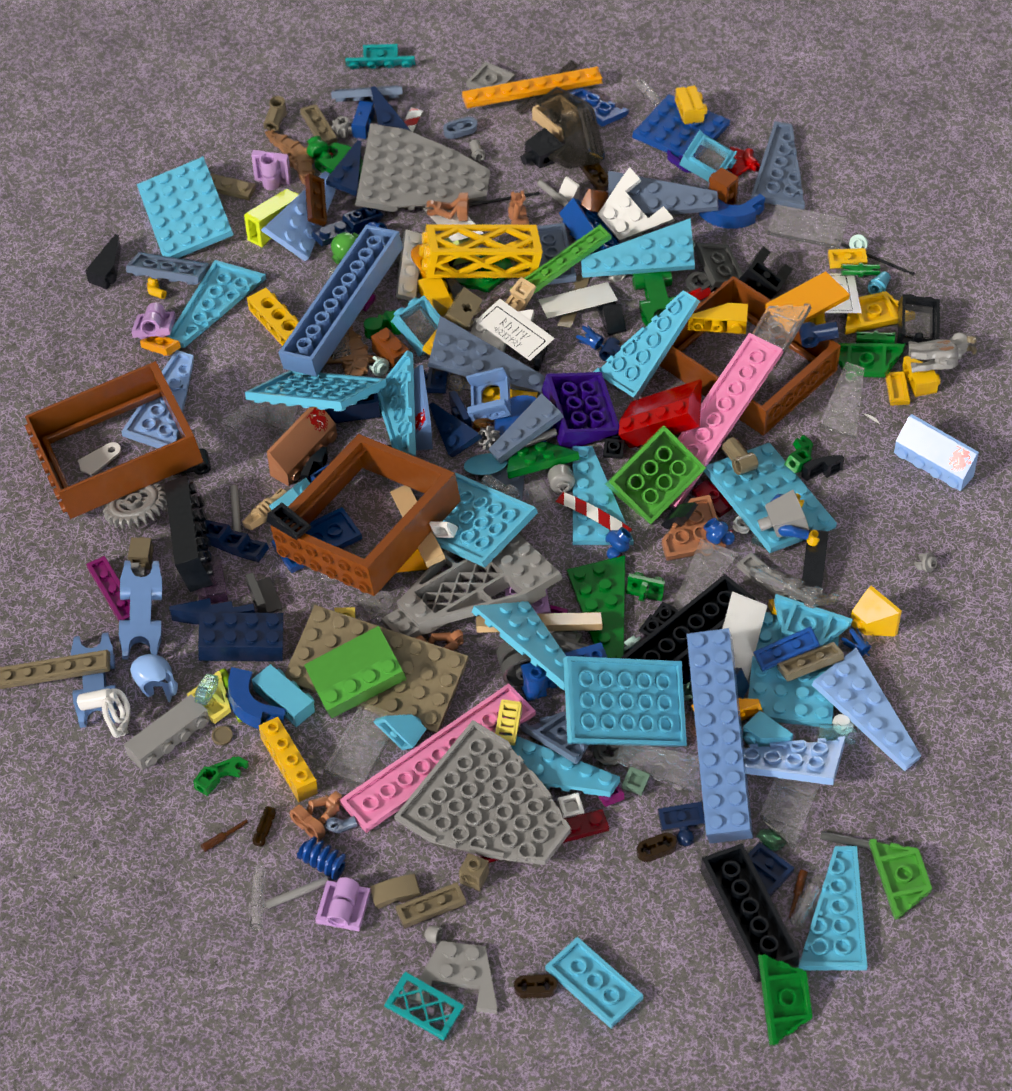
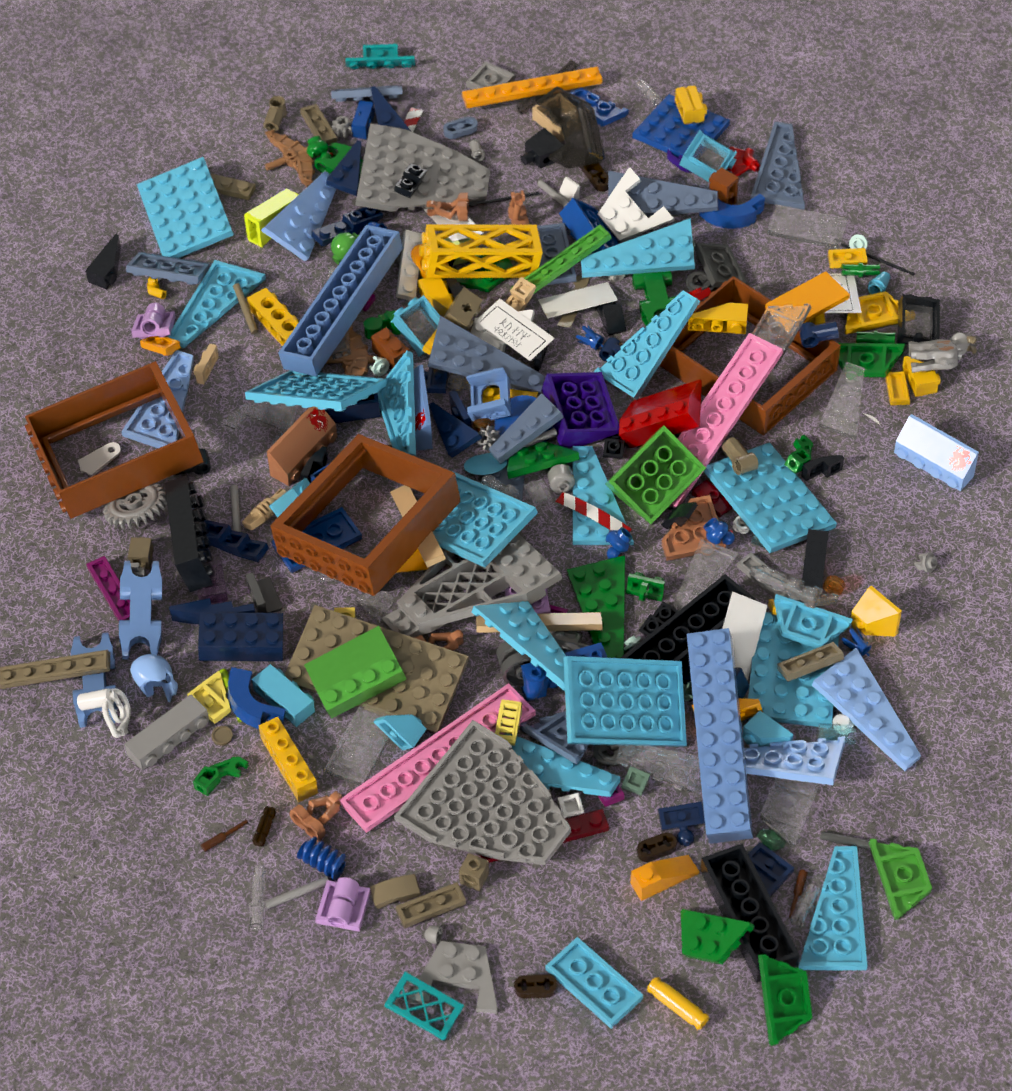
clear light blue beam [195,673,219,705] -> none
lavender plate [251,150,291,190] -> none
black slope [267,503,311,540] -> none
reddish brown plate [305,173,327,227] -> none
sand blue arm [326,816,358,834] -> none
white slope [429,521,458,538] -> none
dark orange slope [581,189,608,212] -> none
black brick [739,246,793,300] -> none
blue tile [753,626,820,672] -> none
light grey torso [757,490,820,546] -> none
none -> tan plate [194,344,219,385]
none -> dark tan bar [233,283,258,334]
none -> black slope [394,164,427,198]
none -> light orange slope [630,855,700,901]
none -> yellow axle [647,977,709,1030]
none -> green wing [681,909,755,965]
none -> clear orange tile [823,575,845,596]

